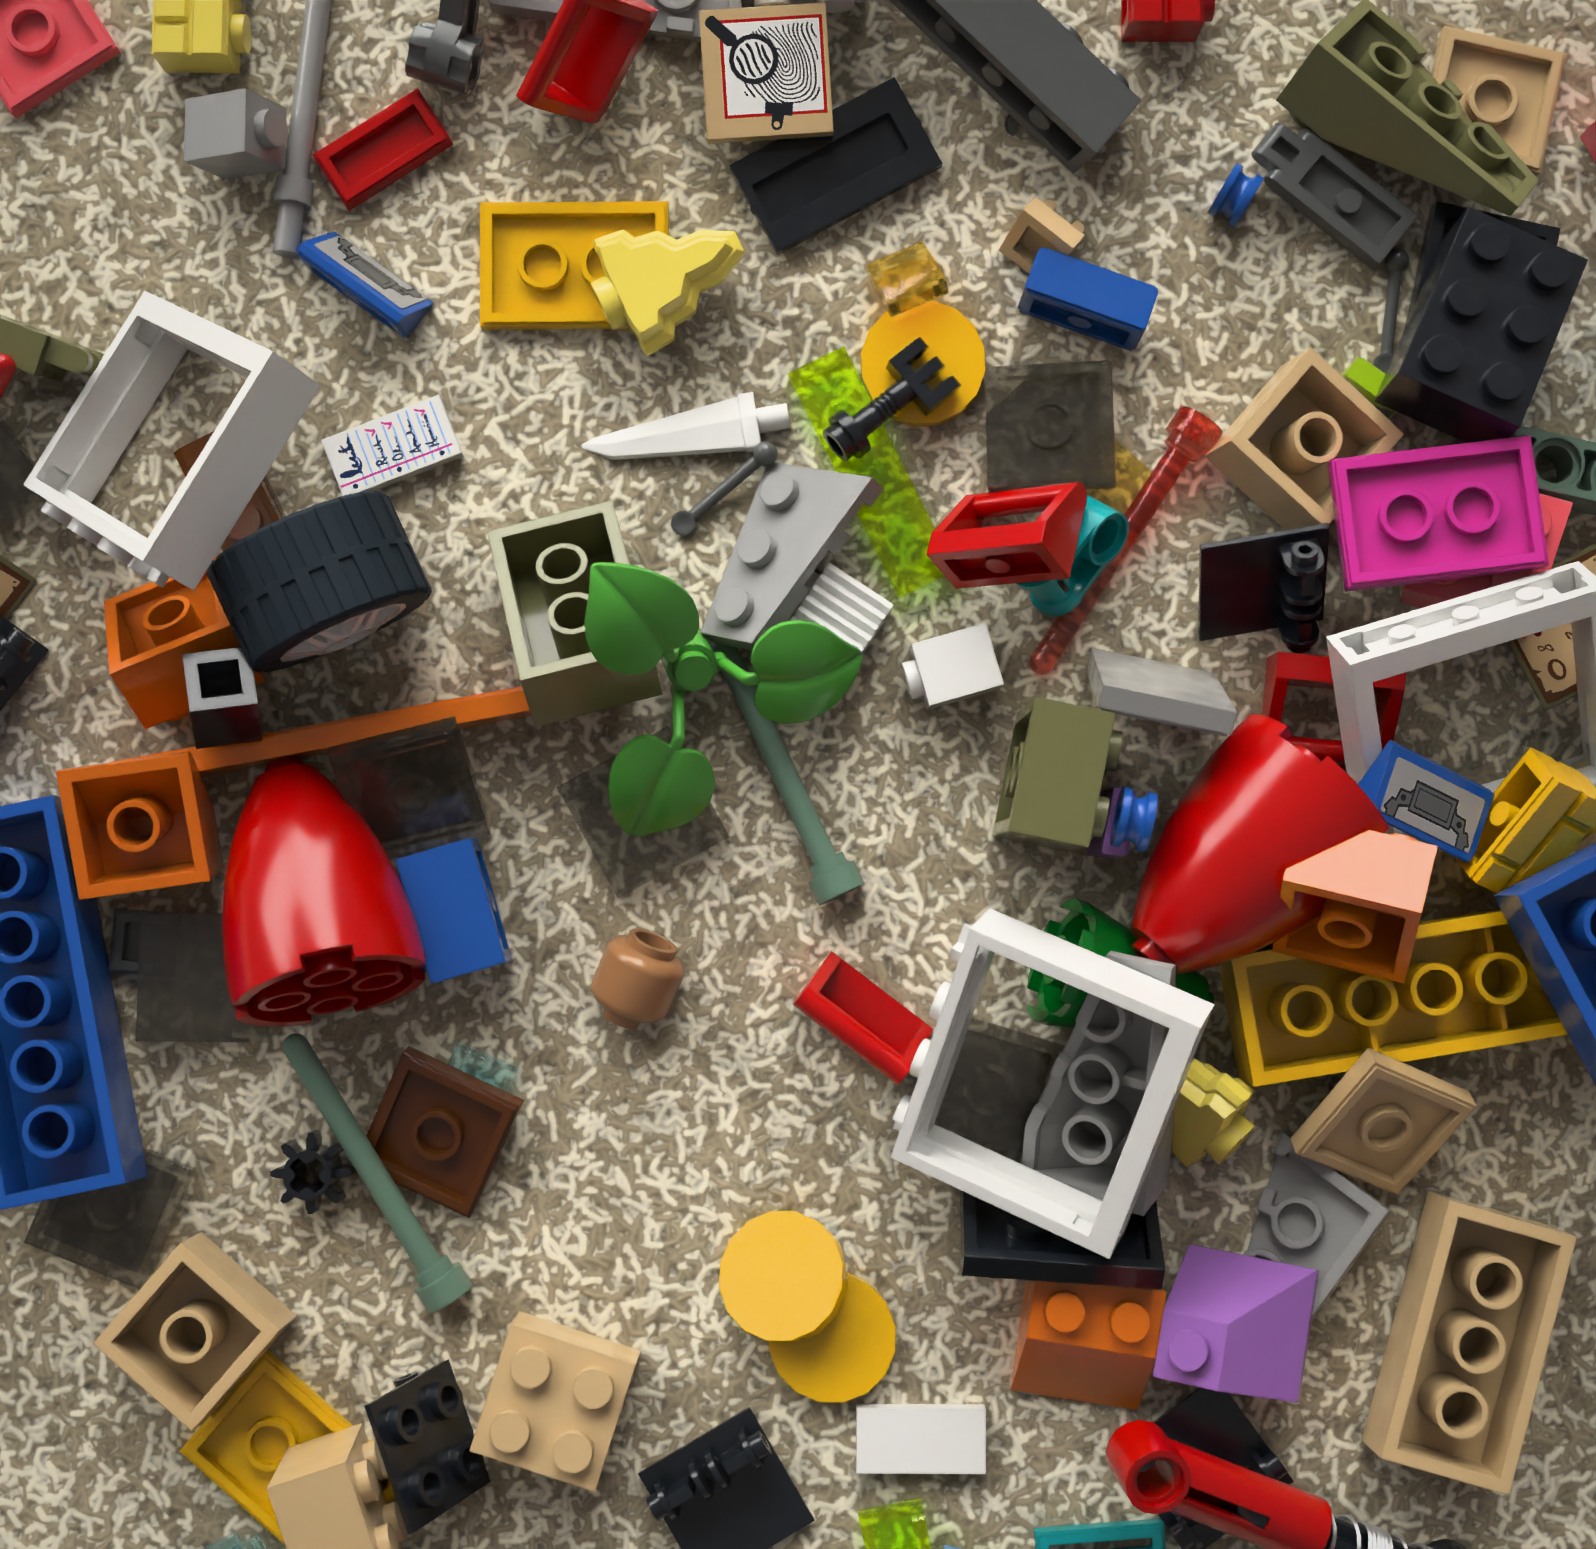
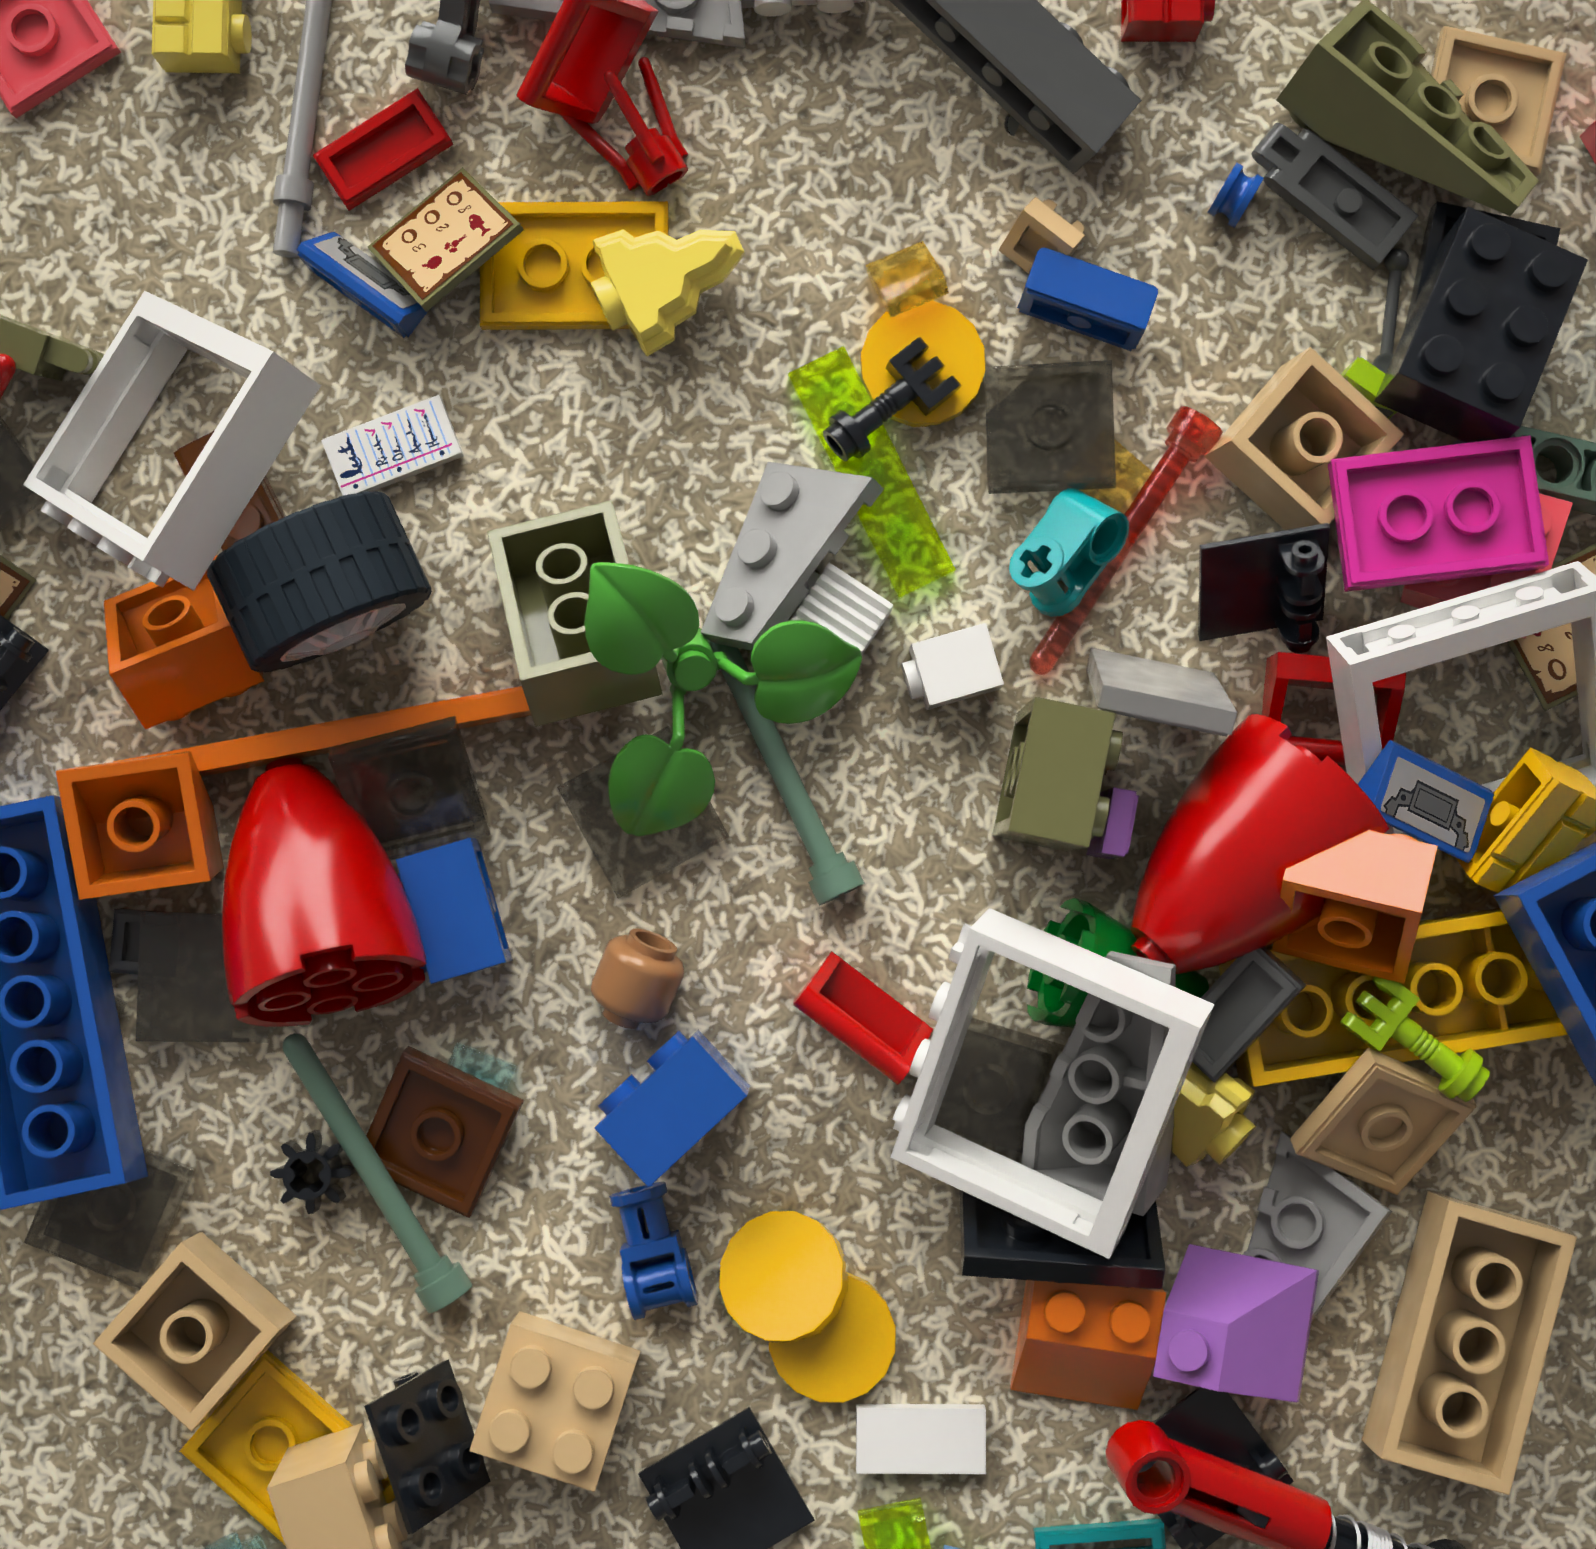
black brick [182,647,262,749] -> none
light grey brick [184,88,288,178] -> none
white bar [581,392,791,460] -> none
dark grey hinge [671,441,778,536] -> none
tile [699,2,834,144] -> none
black piece [730,77,943,255] -> none
red tile [926,482,1087,589] -> none
blue bush [1110,787,1158,852] -> none
none -> piece [368,167,524,312]
none -> red plant [561,57,688,196]
none -> blue brick [595,1029,750,1188]
none -> blue connector [609,1182,698,1320]
none -> dark grey tile [1192,947,1307,1083]
none -> lime hinge [1340,976,1490,1102]

